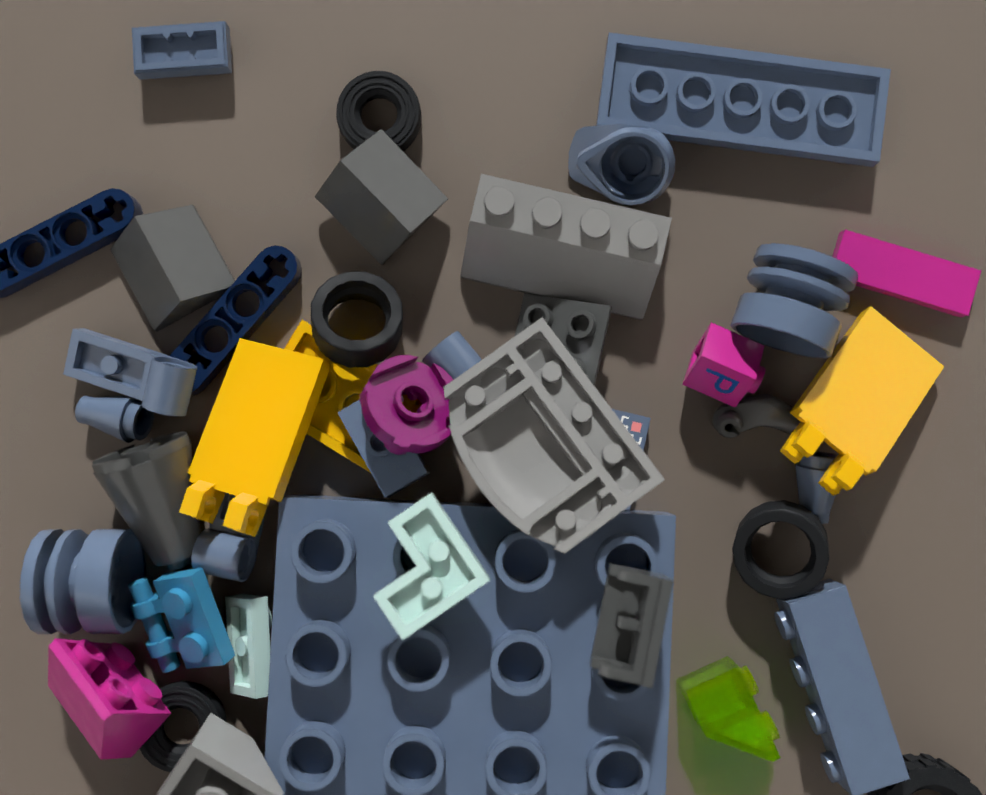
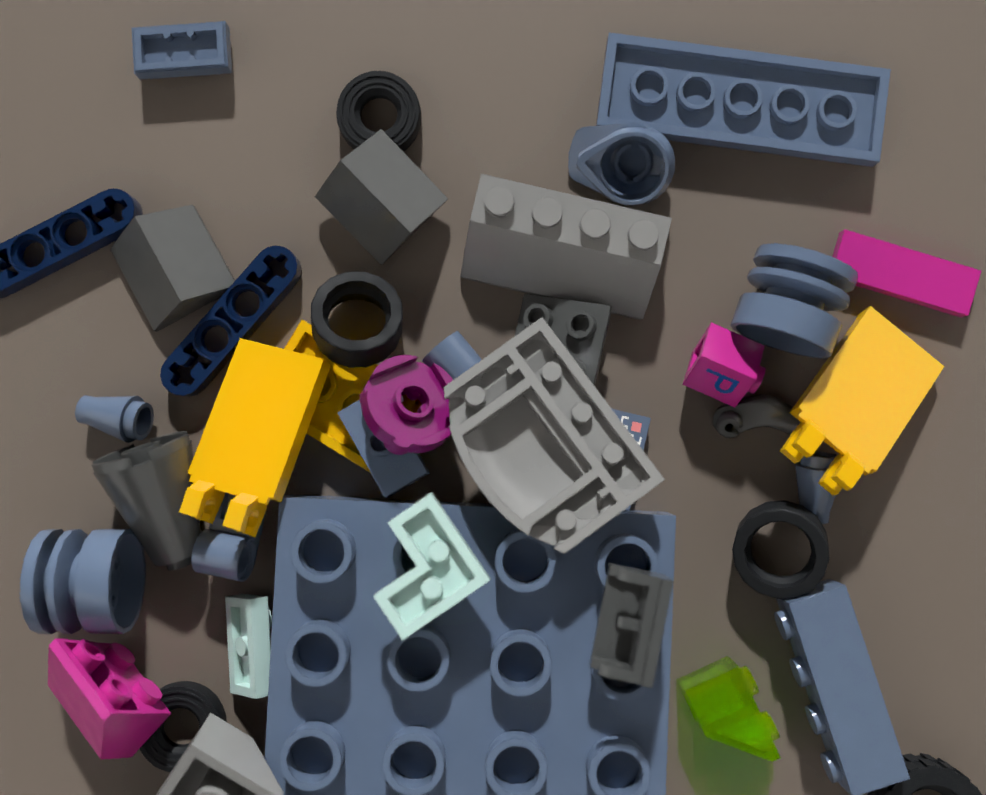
sand blue plate [63,328,198,416] -> none
dark azure plate [128,567,235,673] -> none

